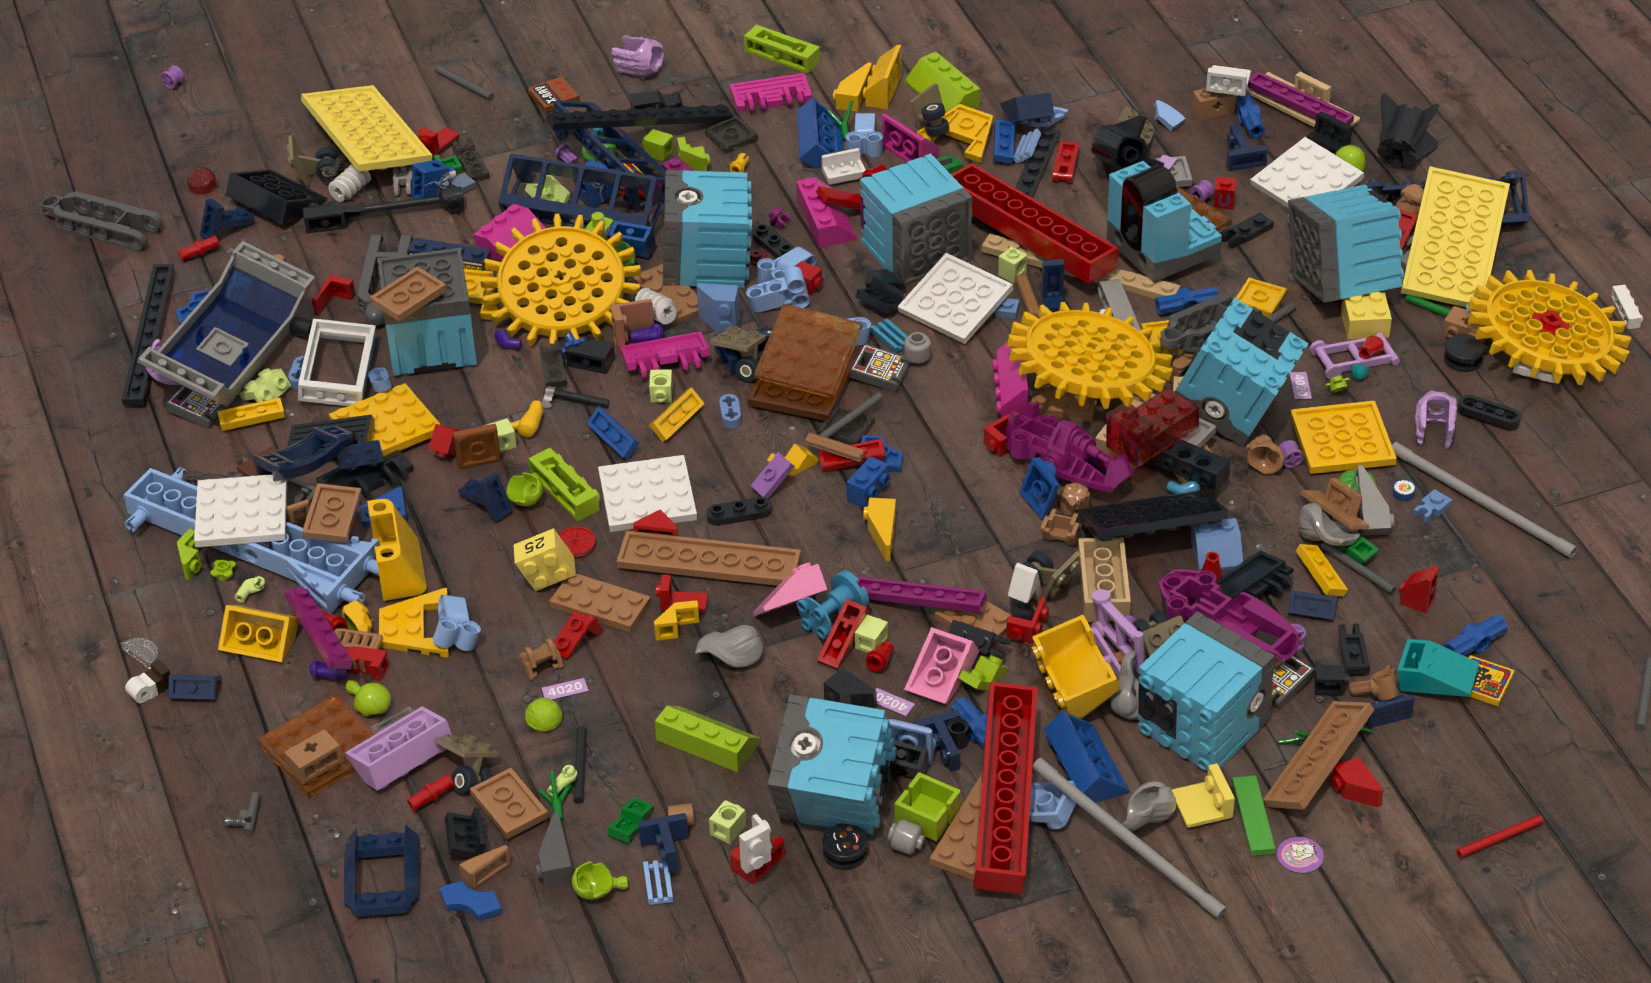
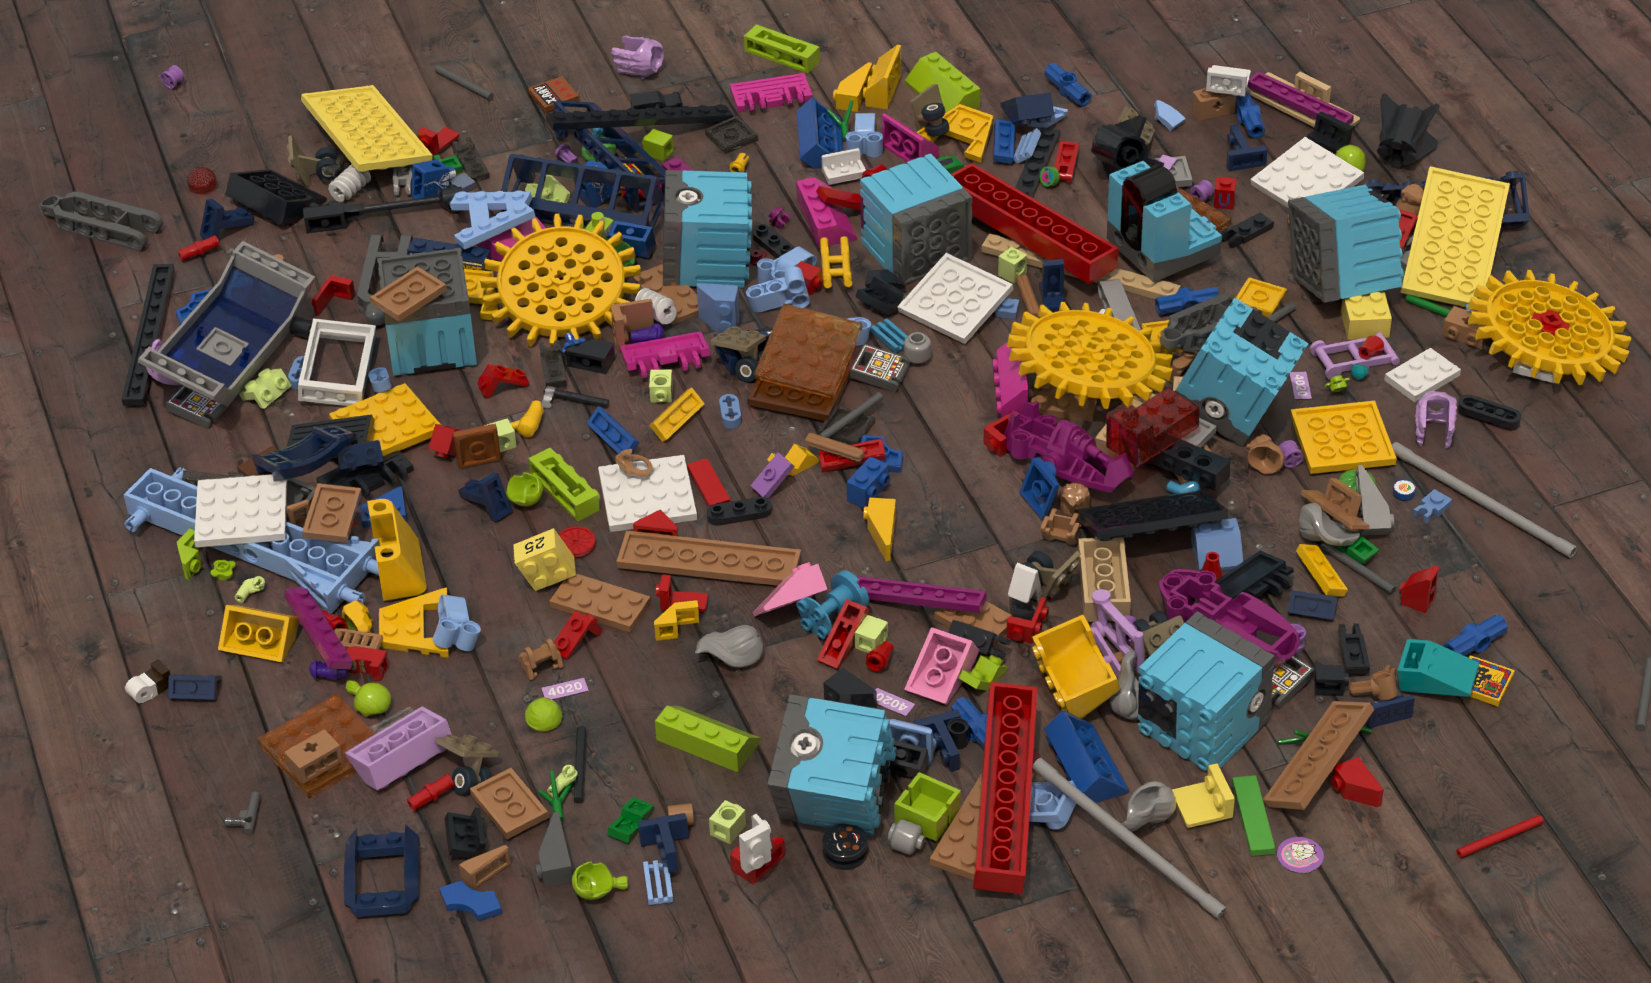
clear tile [120,638,159,669] -> none
yellow plate [217,398,285,431] -> none
dark purple arm [495,329,522,349] -> none
lime slope [677,137,710,171] -> none
black head [1444,334,1485,372] -> none
white piece [1611,285,1643,329] -> none
none -> light blue plate [450,191,535,249]
none -> red bracket [477,364,530,398]
none -> medium nougat piece [615,449,653,477]
none -> red tile [687,458,731,508]
none -> yellow piece [820,236,852,288]
none -> bright green tile [1040,167,1059,187]
none -> blue piece [1044,63,1092,107]
none -> white plate [1384,348,1461,402]

